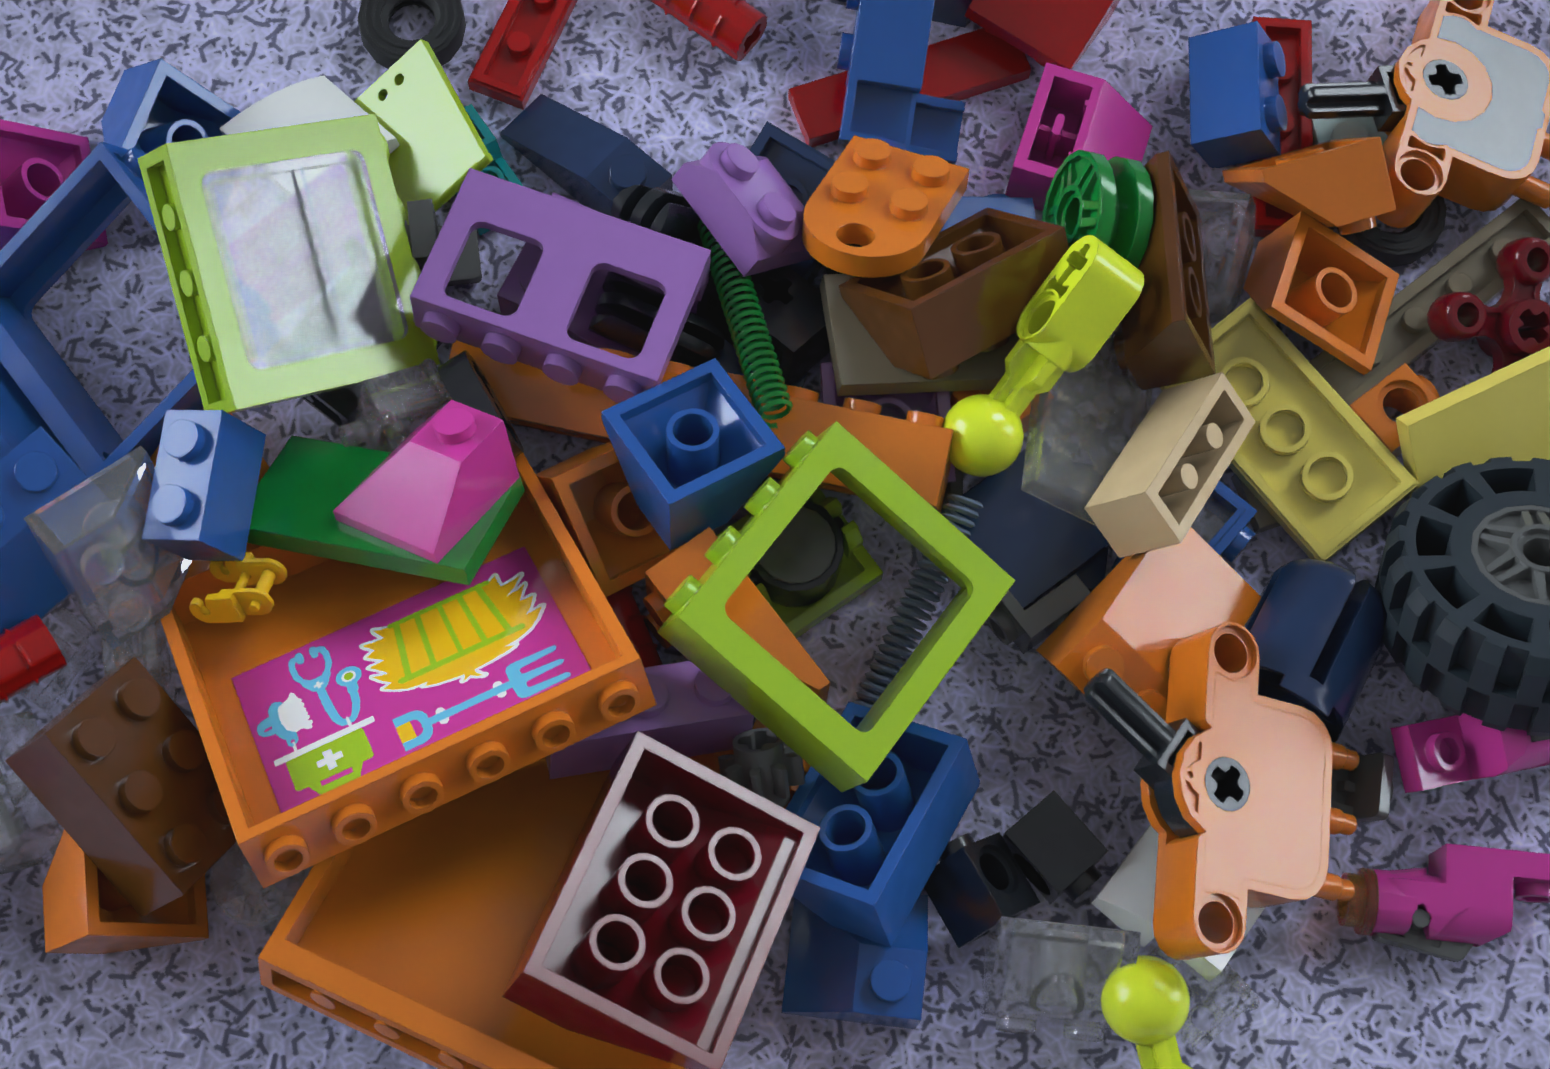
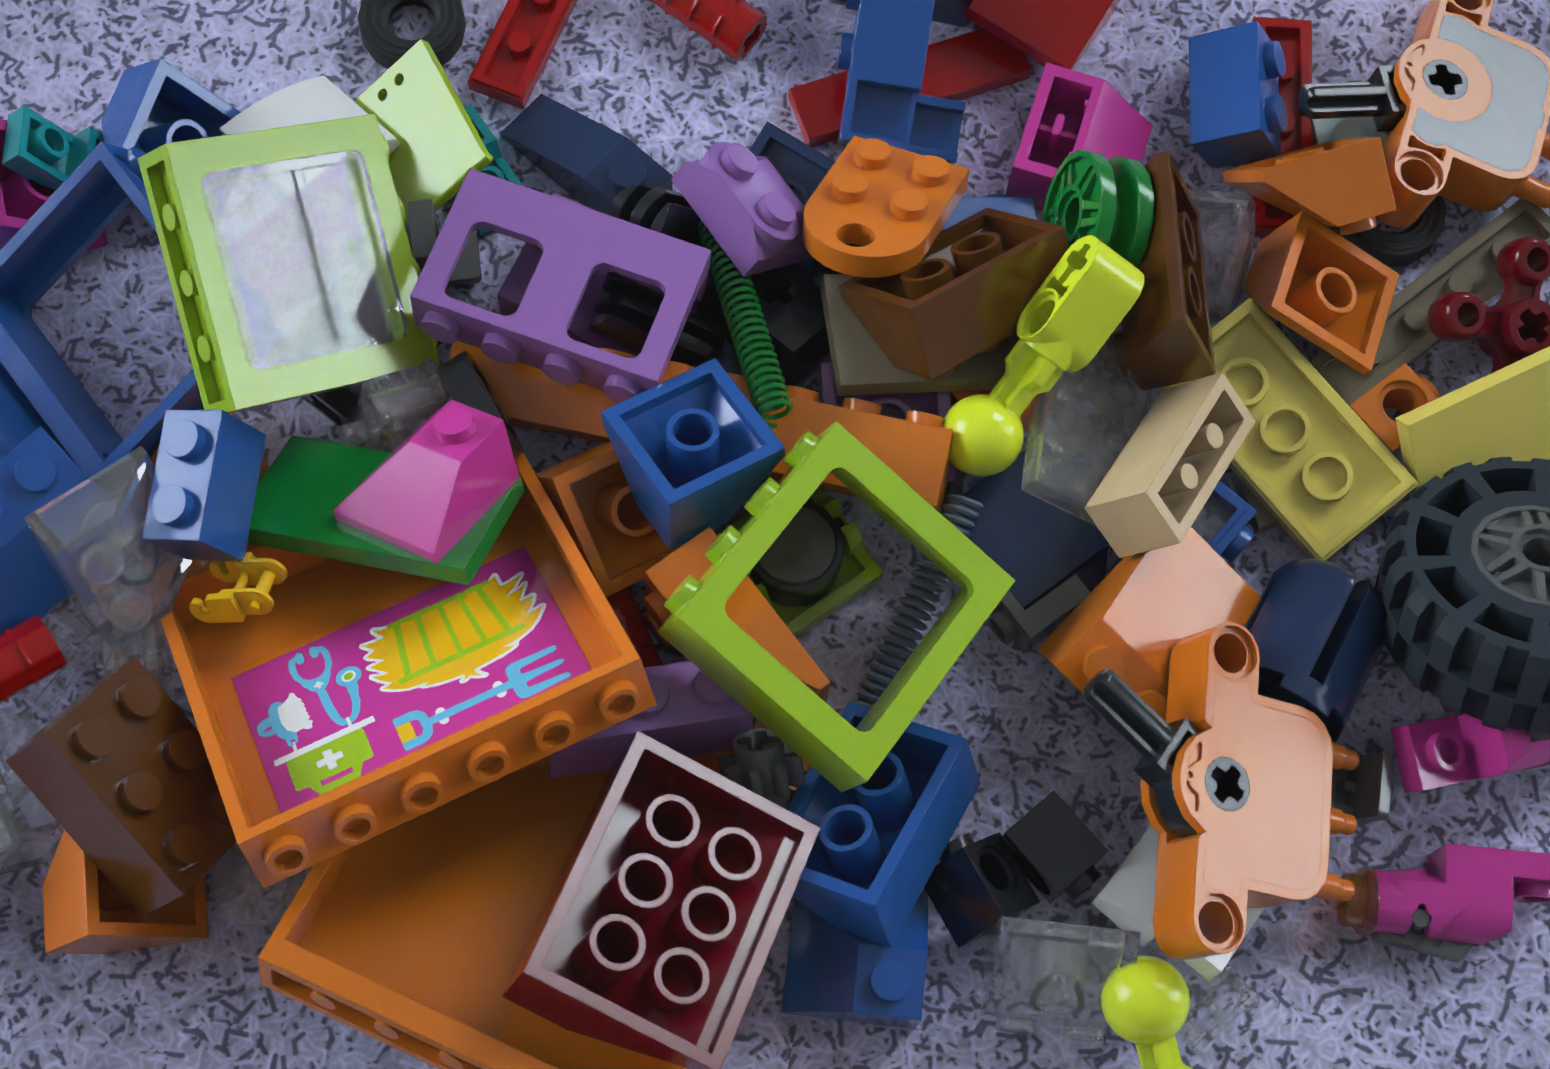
none -> teal slope [2,105,133,208]

